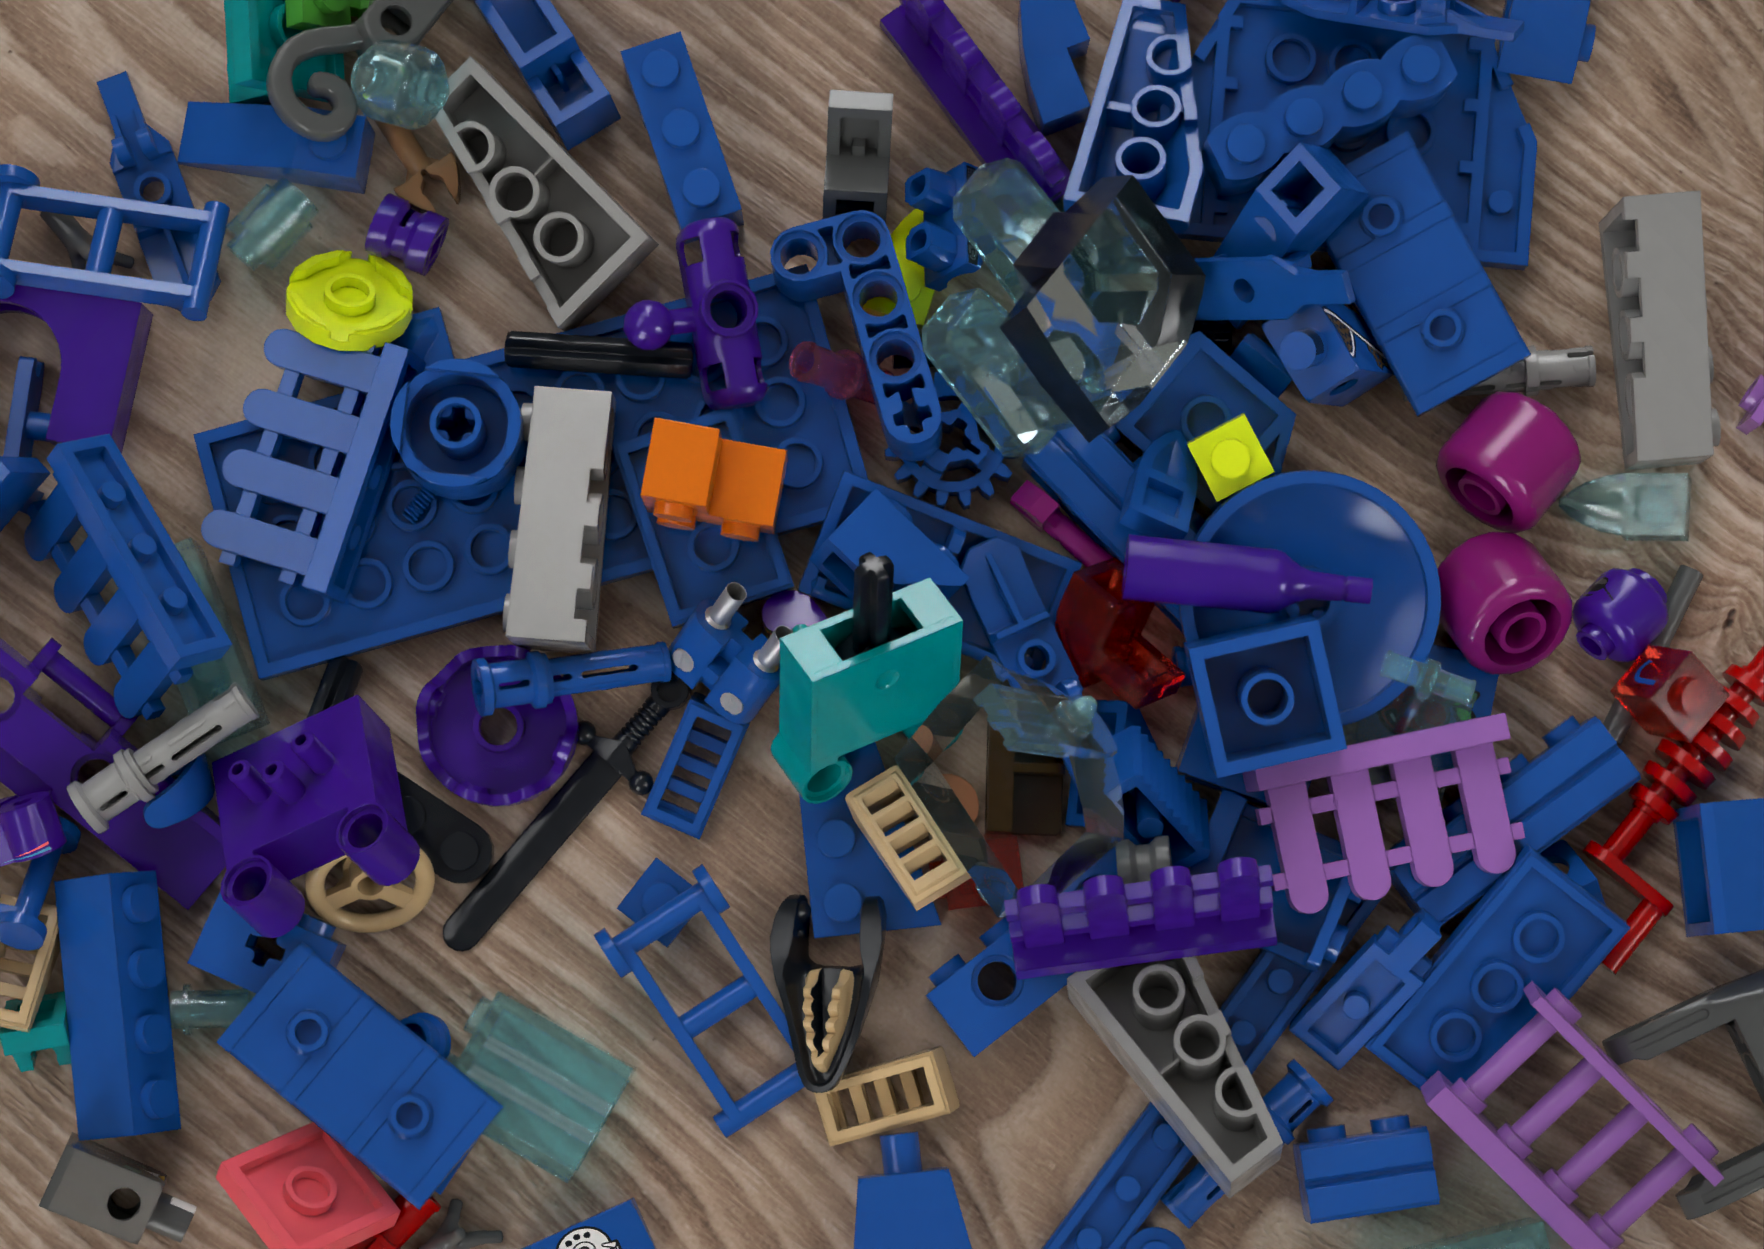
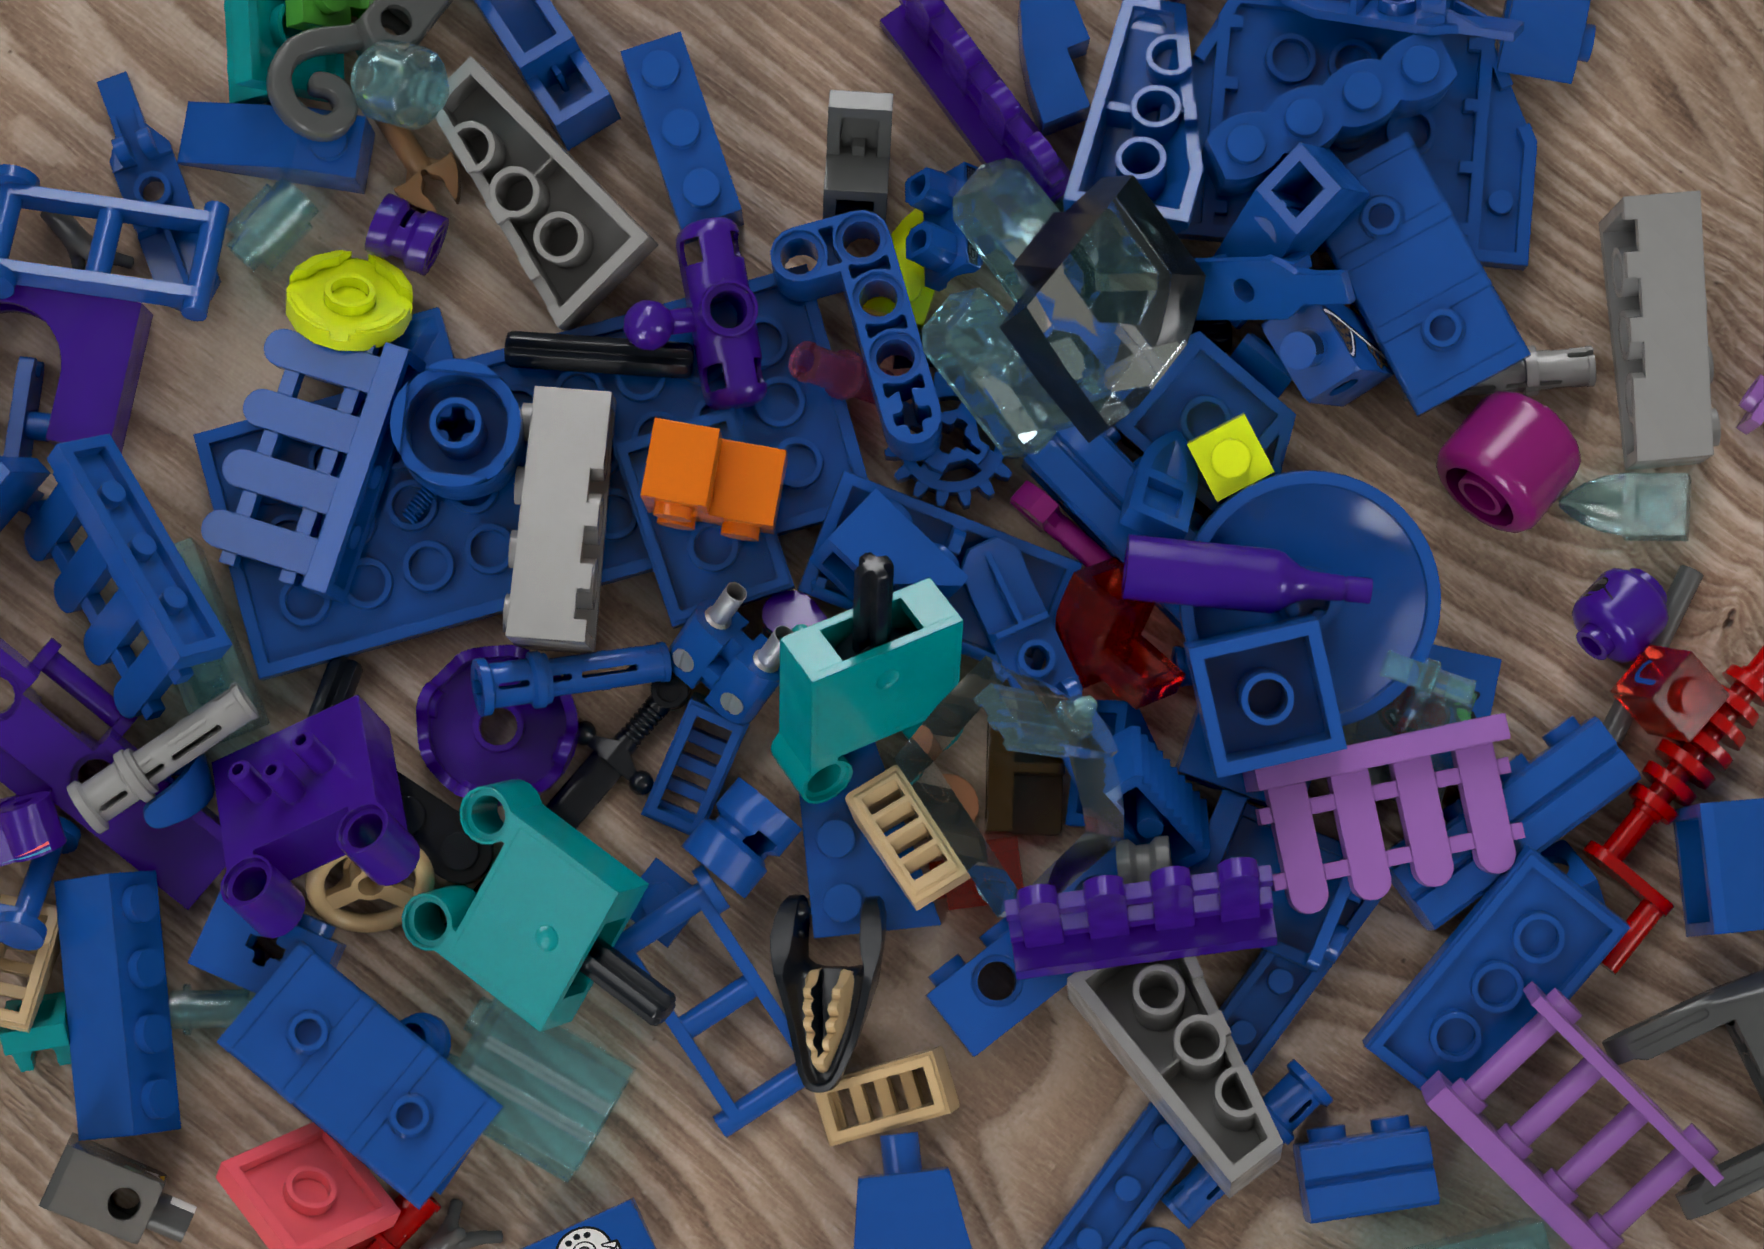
blue hinge [1289,907,1442,1070] -> none
magenta head [1438,532,1572,675] -> none
none -> teal piece [402,779,676,1032]
none -> blue wheel [681,777,802,899]

